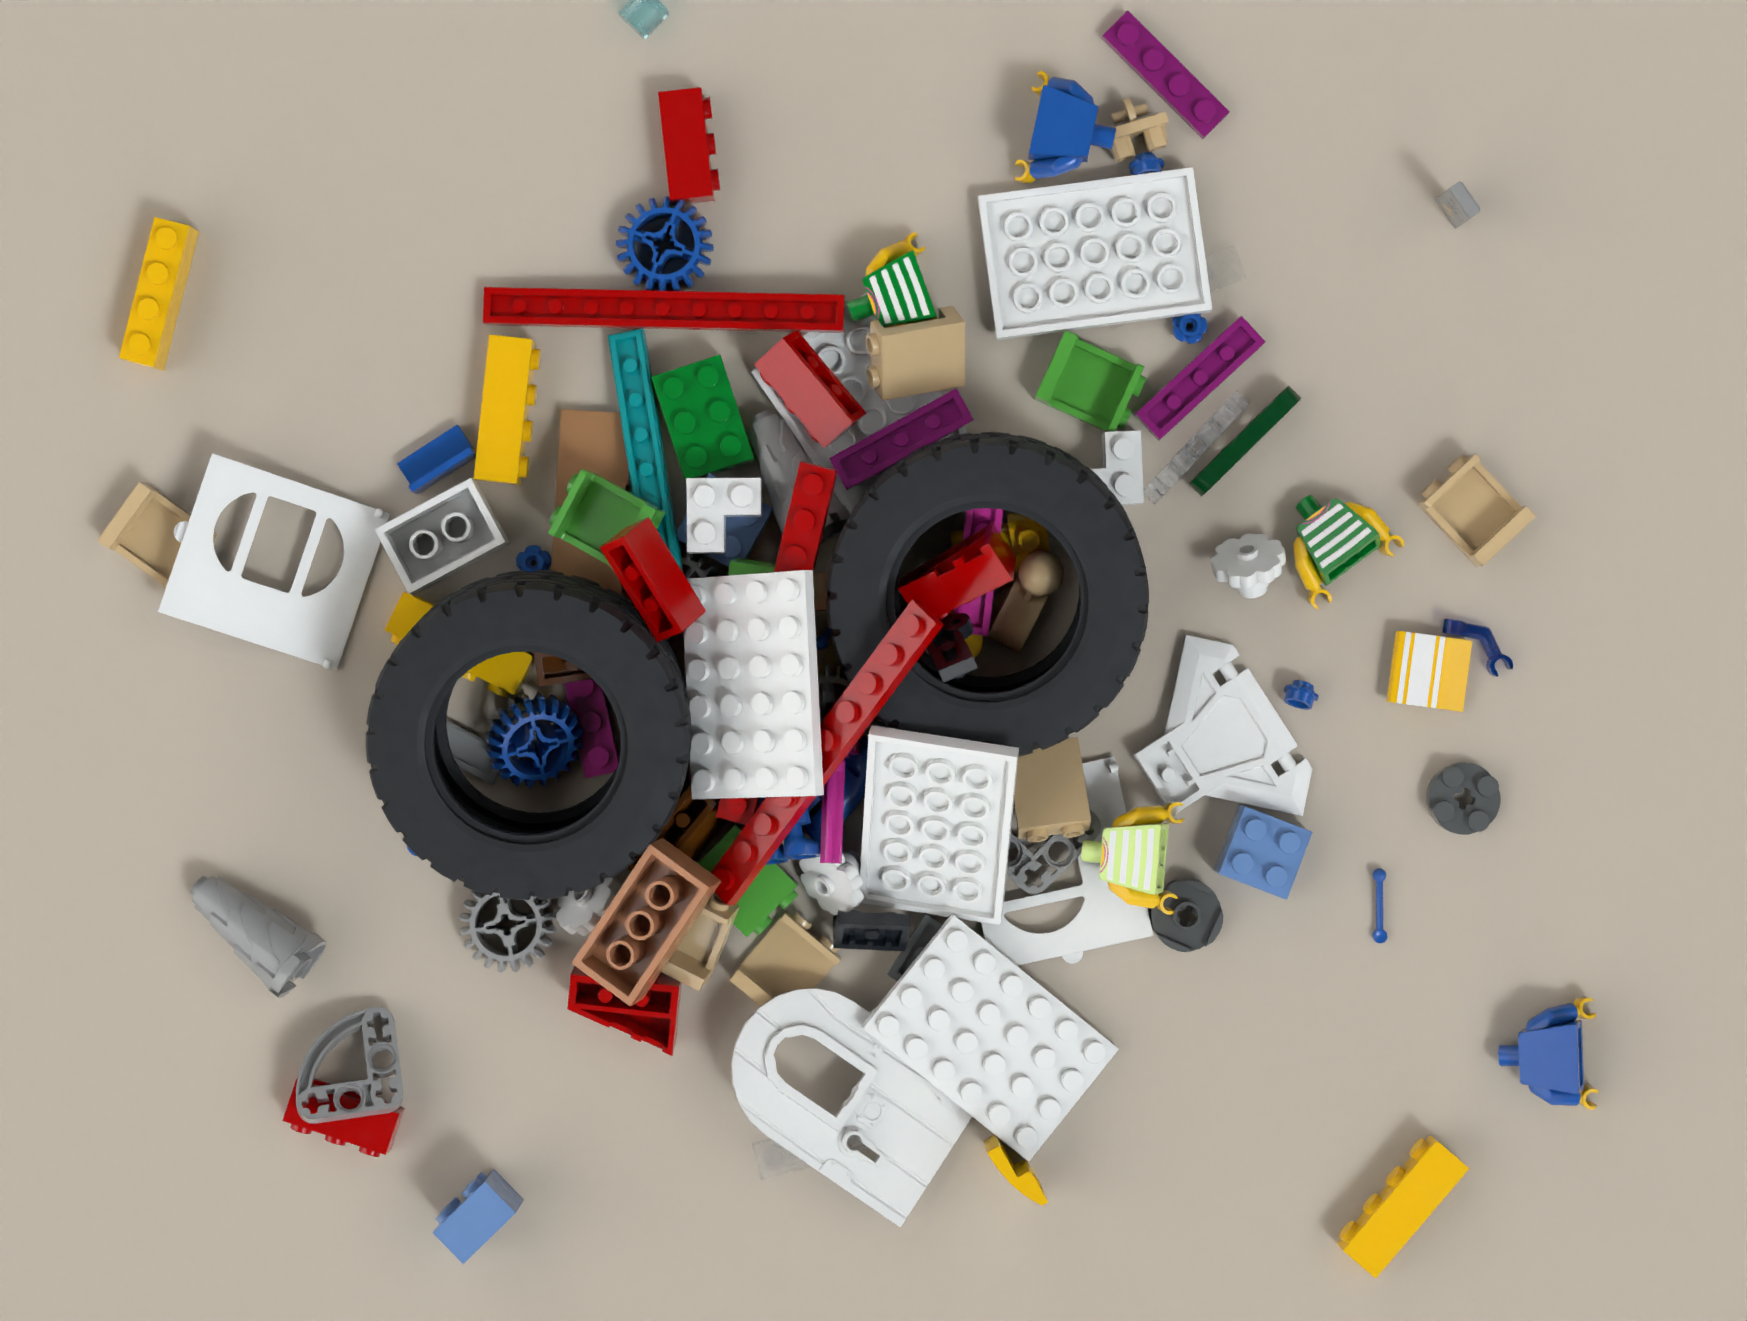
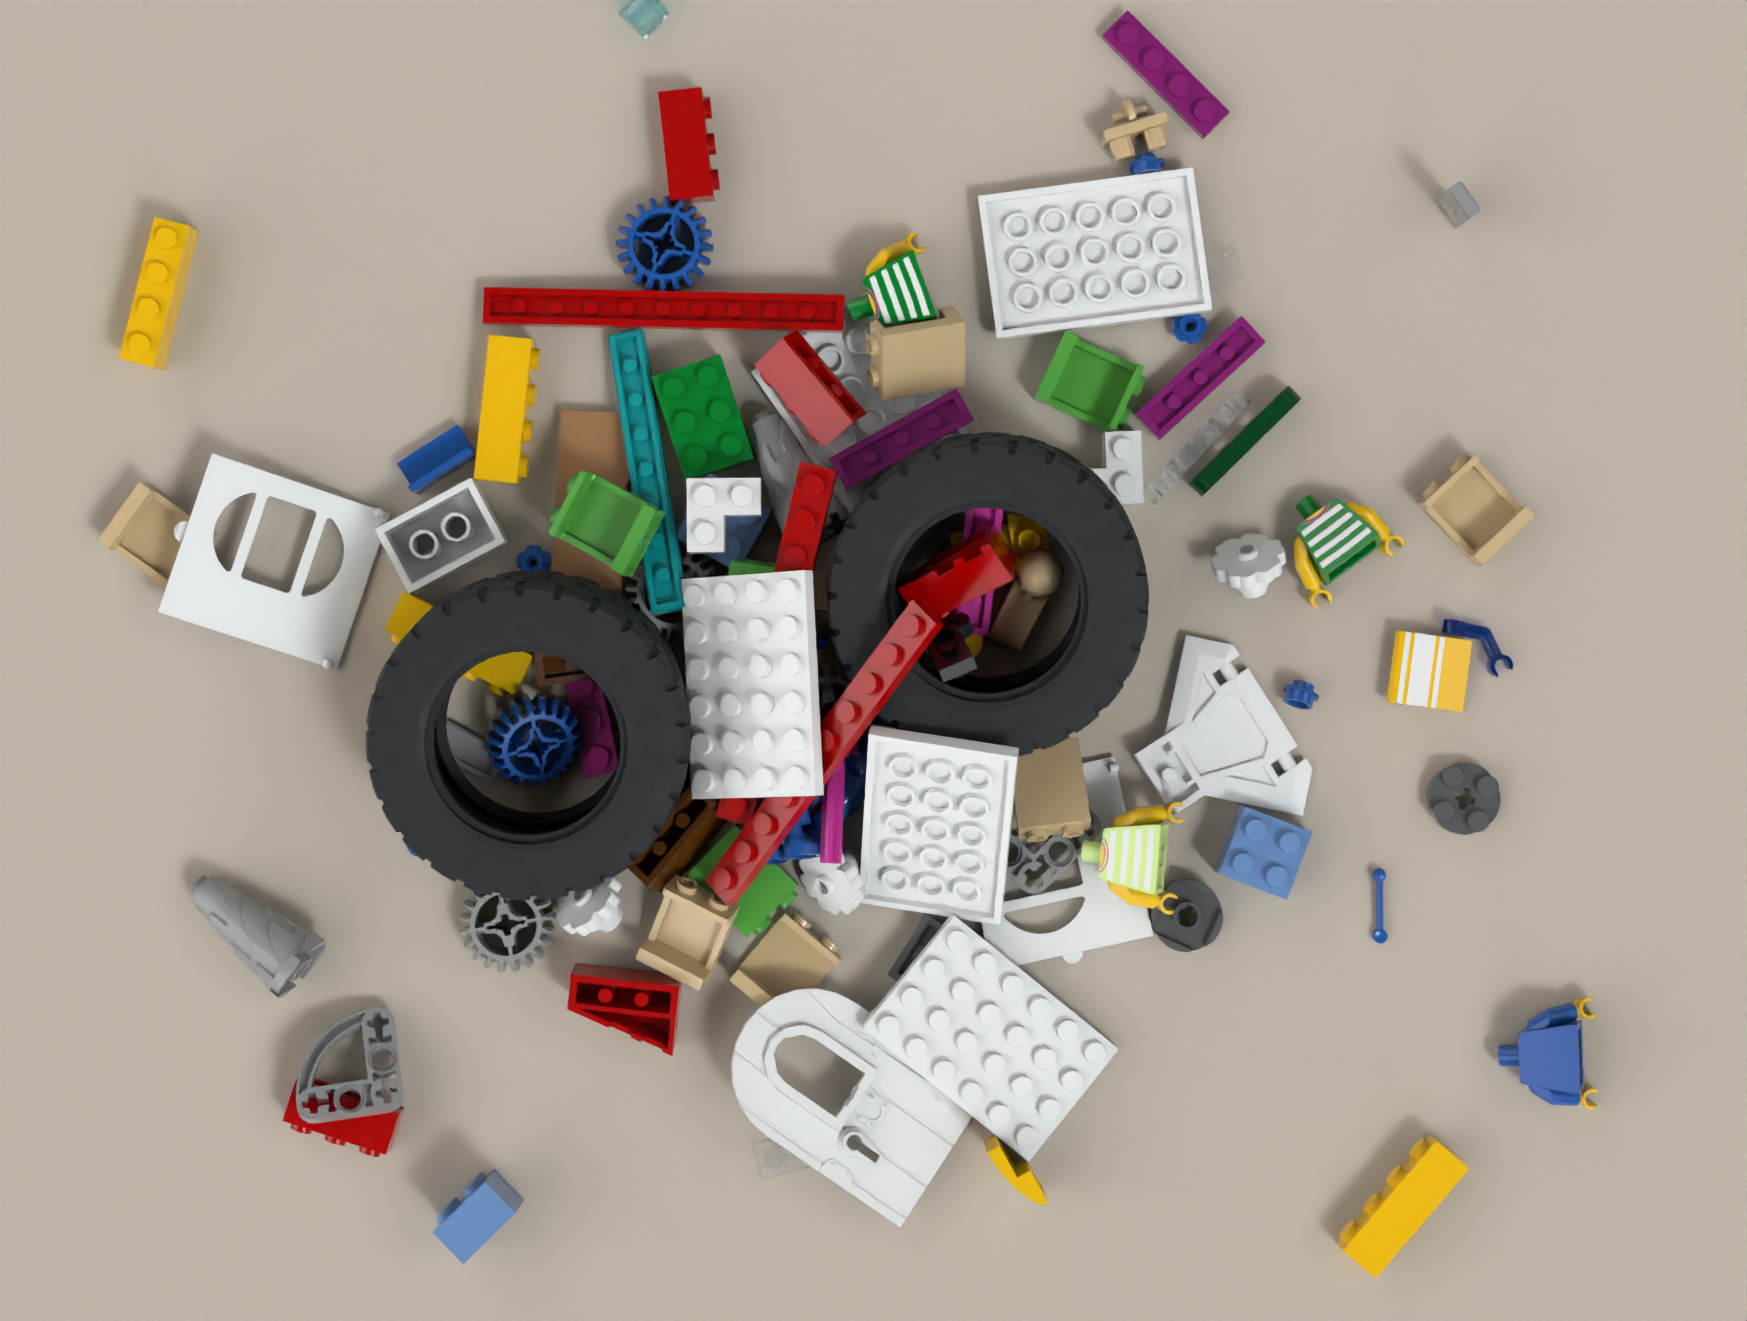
nougat brick [572,838,721,1006] -> none
red brick [599,517,706,642] -> none
black bracket [832,910,911,951] -> none
blue torso [1014,71,1116,184] -> none

